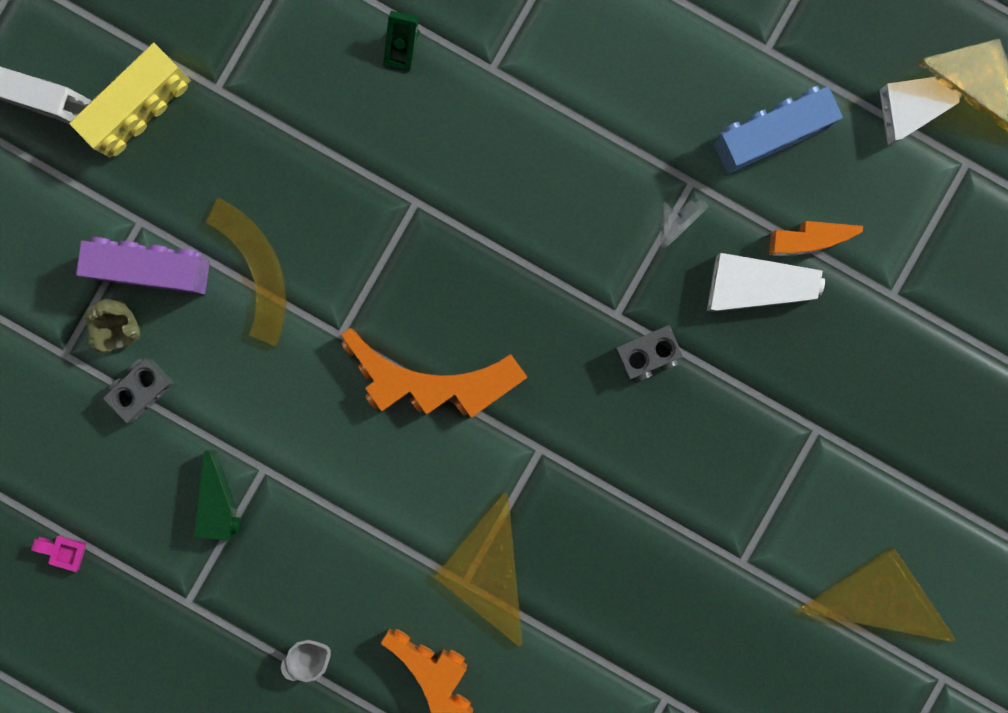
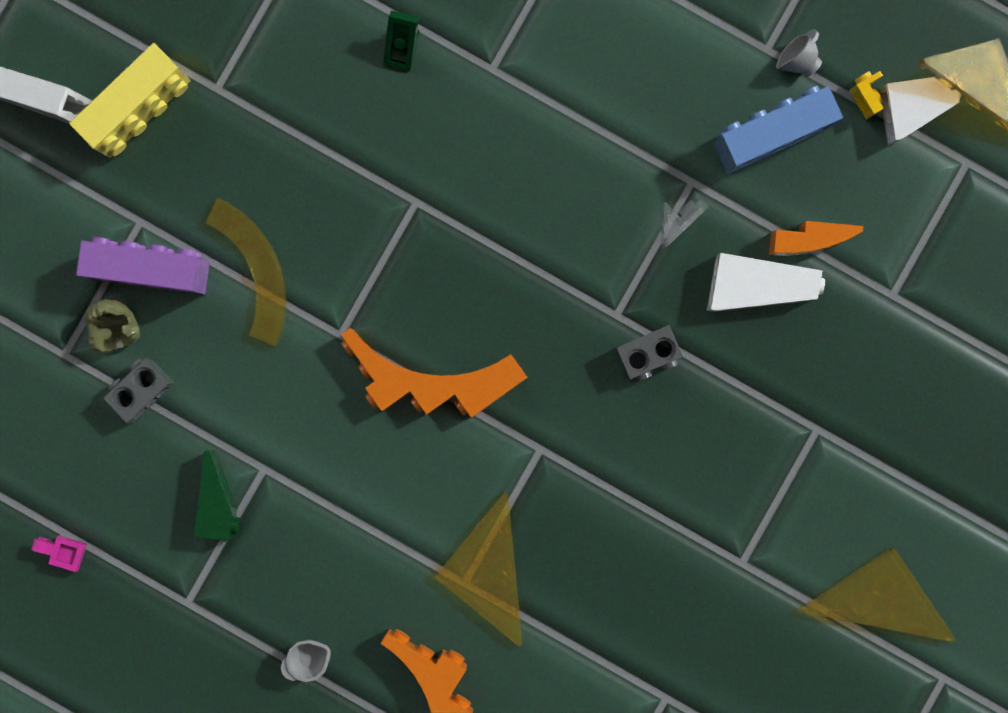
none -> light grey piece [776,29,822,77]
none -> yellow bracket [849,71,884,120]

